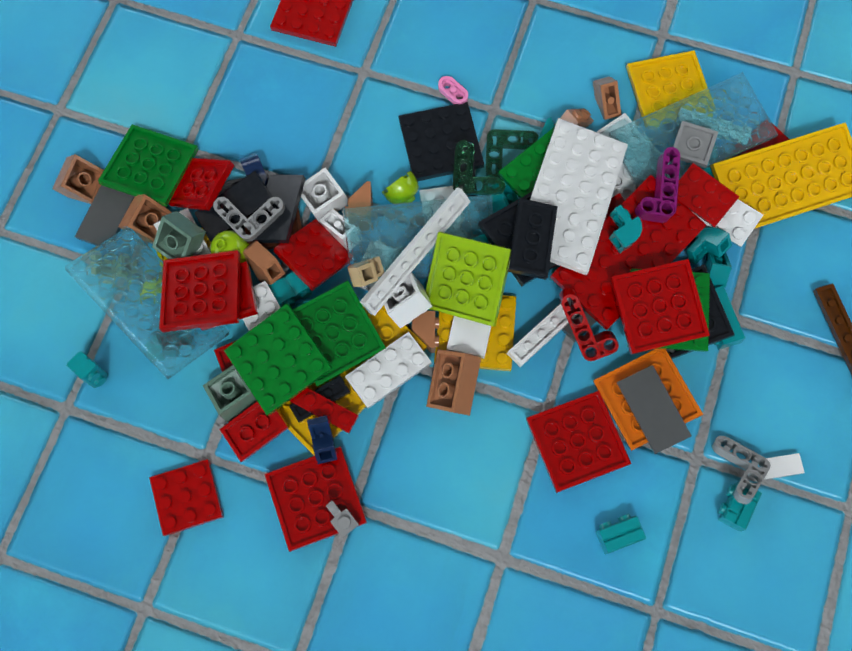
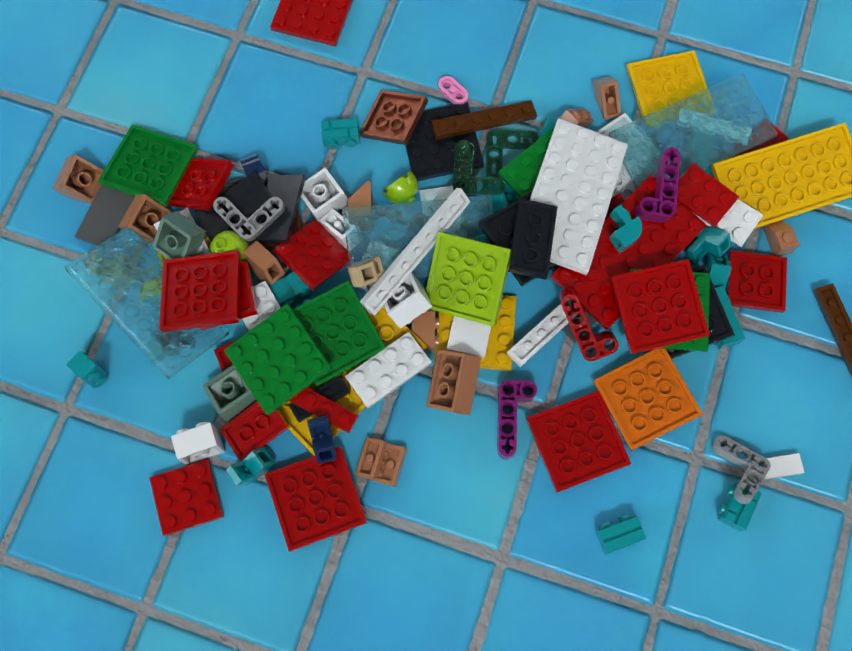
light grey plate [326,501,359,538] -> none
dark grey tile [617,365,692,454] -> none
light grey plate [673,121,718,168] -> none
none -> white brick [171,422,225,465]
none -> teal brick [226,447,276,486]
none -> teal brick [321,118,360,149]
none -> nougat slope [355,437,407,487]
none -> copper plate [359,90,428,145]
none -> reddish brown plate [431,100,537,140]
none -> magenta beam [497,380,537,460]
none -> red plate [726,250,787,313]
none -> nougat slope [762,220,799,257]

